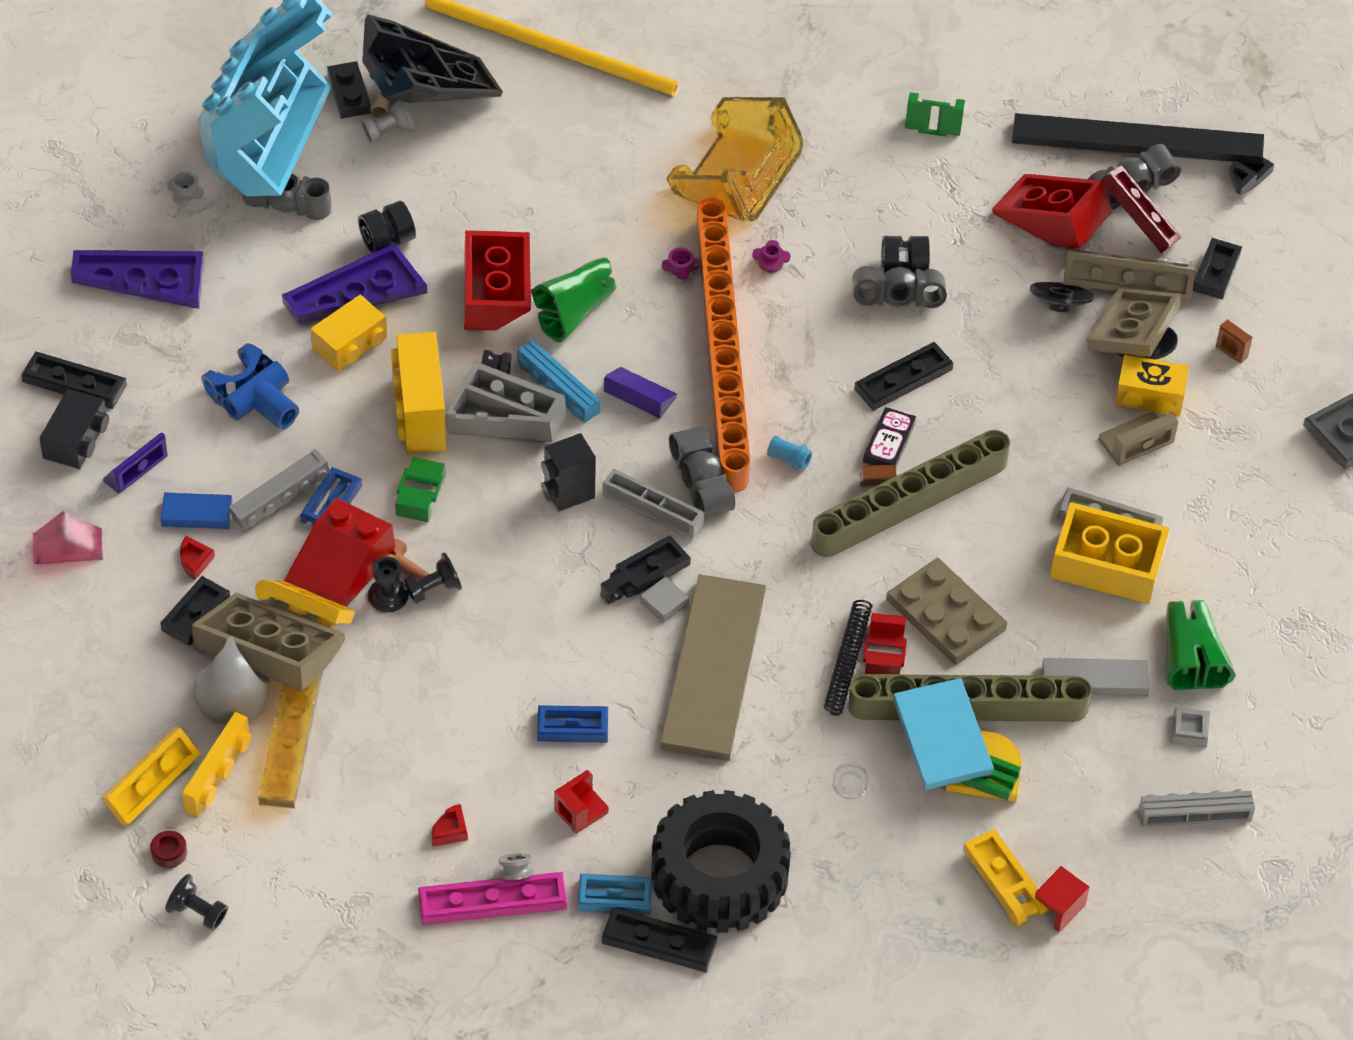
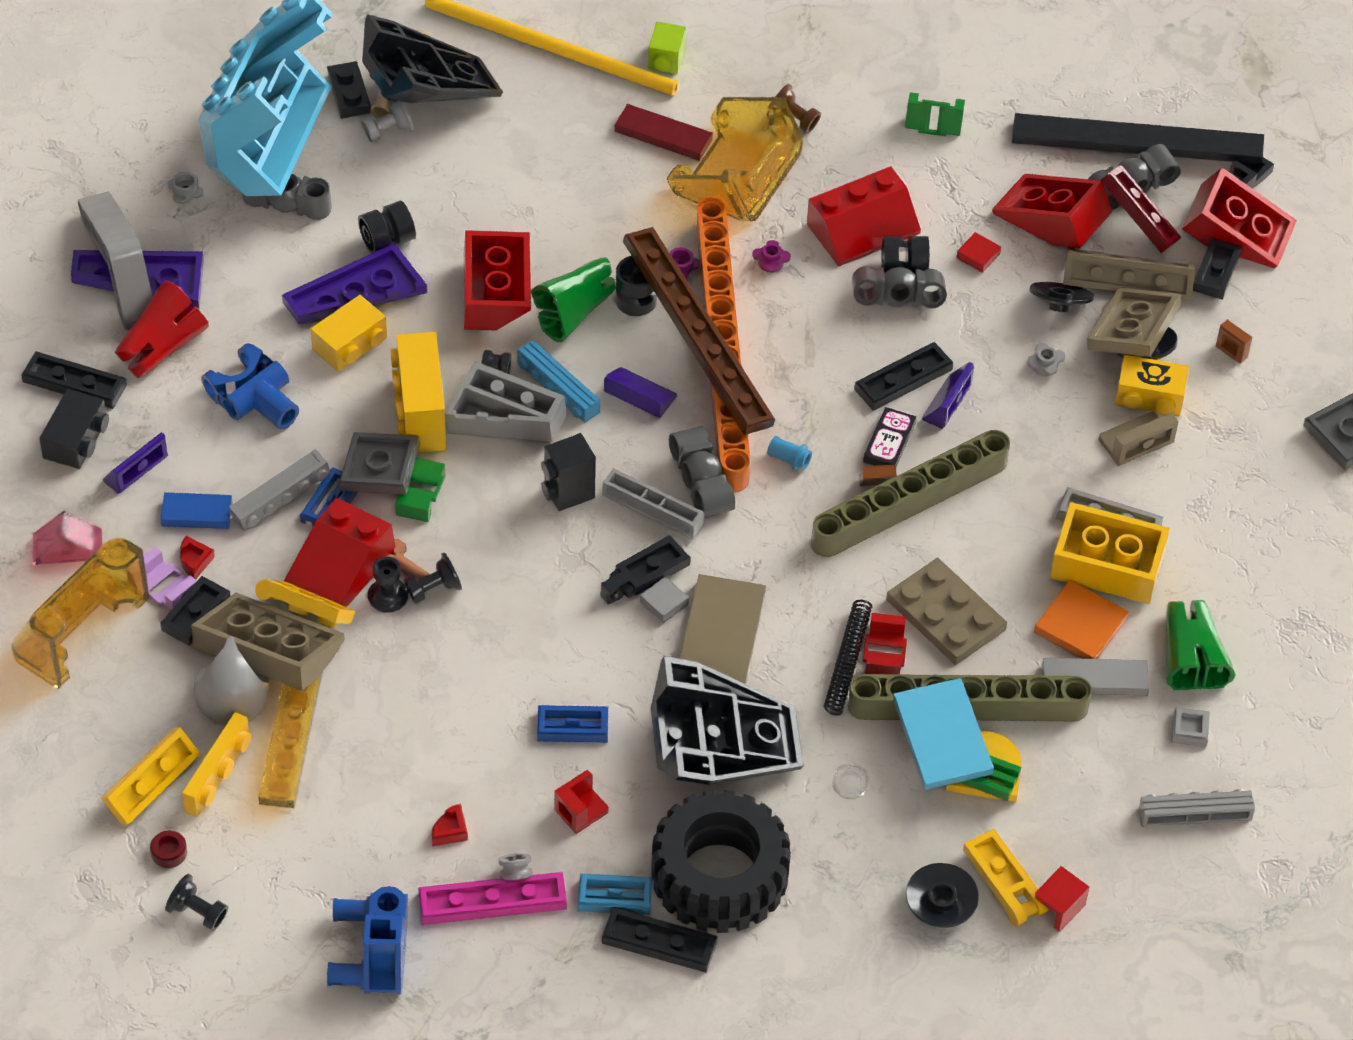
none -> clear yellow windscreen [11,538,150,689]
none -> light grey beam [78,191,153,331]
none -> red piece [114,280,209,379]
none -> lavender piece [129,547,197,611]
none -> blue piece [327,886,408,995]
none -> dark grey plate [339,432,420,495]
none -> dark red tile [615,104,713,161]
none -> black wheel [615,256,657,316]
none -> reddish brown tile [623,227,776,435]
none -> lime brick [648,21,686,74]
none -> black wedge [650,656,804,785]
none -> reddish brown piece [768,84,821,134]
none -> red slope [807,166,921,267]
none -> black dish [906,863,979,928]
none -> dark purple slope [922,362,974,429]
none -> red tile [956,232,1001,273]
none -> light grey plate [1027,343,1065,376]
none -> orange tile [1034,580,1129,659]
none -> red slope [1182,167,1297,269]

